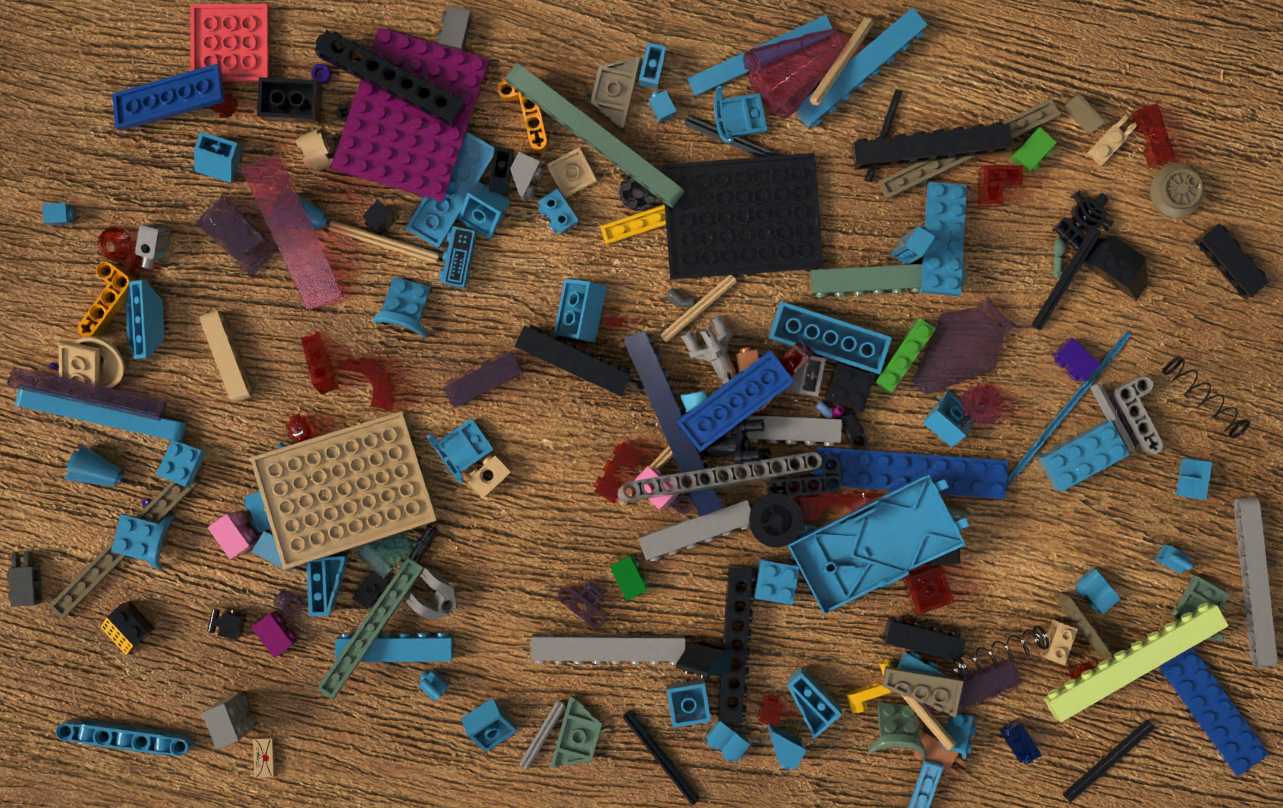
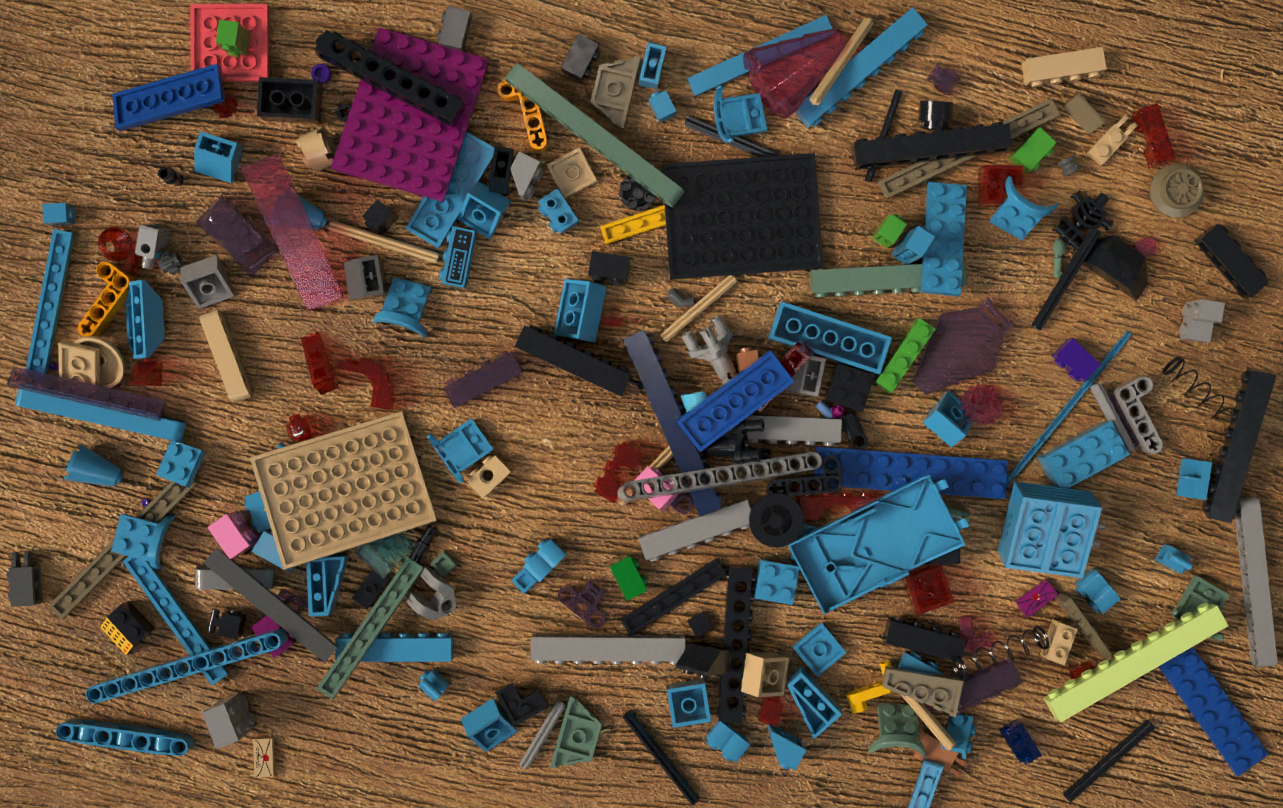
none -> dark azure plate [24,229,75,383]
none -> dark azure beam [86,628,288,703]
none -> dark azure plate [122,556,230,686]
none -> clear red slope [128,358,163,386]
none -> black pin [158,167,184,186]
none -> dark grey gear [158,250,183,275]
none -> light grey slope [180,255,234,309]
none -> light grey beam [195,565,274,590]
none -> dark grey tile [204,547,339,663]
none -> bright green brick [216,19,250,58]
none -> dark grey slope [343,255,388,301]
none -> sand green tile [430,550,457,578]
none -> black panel [495,682,549,726]
none -> dark azure tile [511,568,538,594]
none -> dark azure brick [523,538,567,582]
none -> black brick [561,33,601,82]
none -> black brick [588,251,631,286]
none -> black tile [620,558,727,636]
none -> black tile [687,611,713,637]
none -> tan brick [741,652,789,697]
none -> dark azure plate [792,622,846,677]
none -> bright green brick [871,214,907,248]
none -> black piece [918,101,953,130]
none -> piece [927,63,961,95]
none -> clear pink bar [958,615,996,653]
none -> dark azure piece [989,176,1059,240]
none -> dark azure piece [997,481,1105,578]
none -> magenta tile [1014,579,1058,618]
none -> tan brick [1021,47,1107,88]
none -> dark grey wheel [1057,154,1081,177]
none -> clear pink tile [1135,238,1156,257]
none -> light grey brick [1179,299,1225,343]
none -> black brick [1202,366,1277,523]

